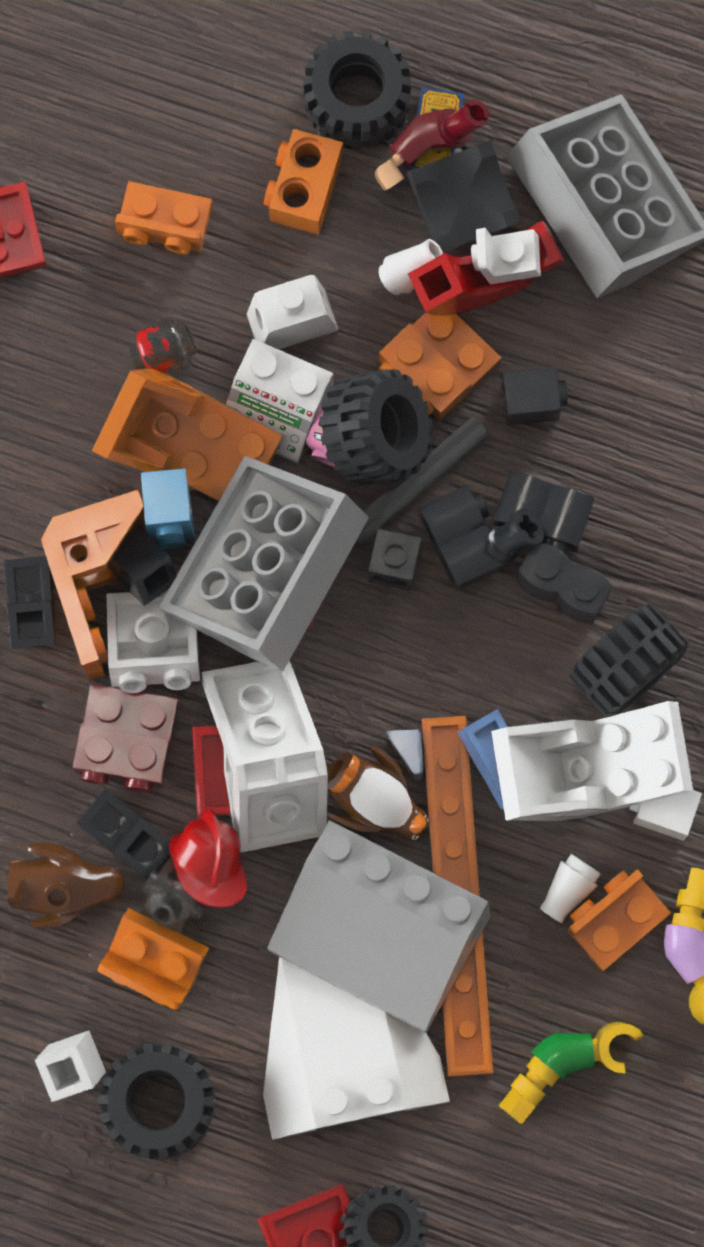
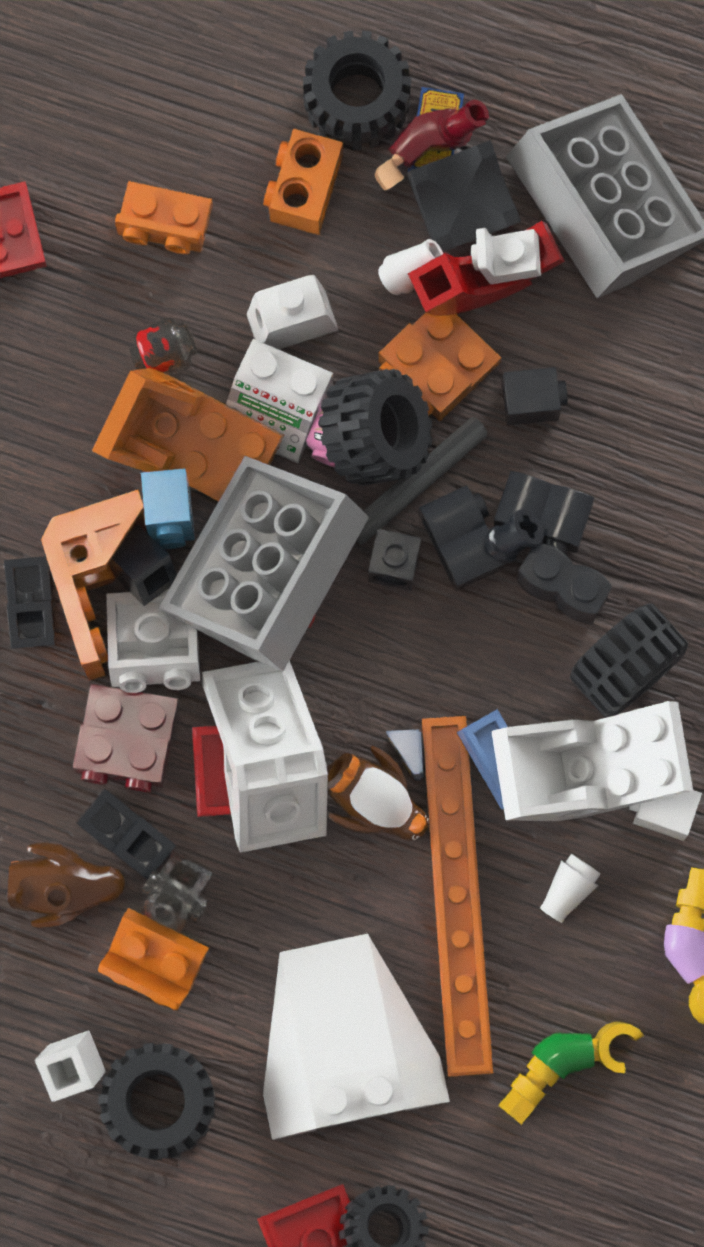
red piece [169,810,247,908] -> none
light grey slope [267,820,491,1033] -> none
orange bracket [567,869,671,972] -> none

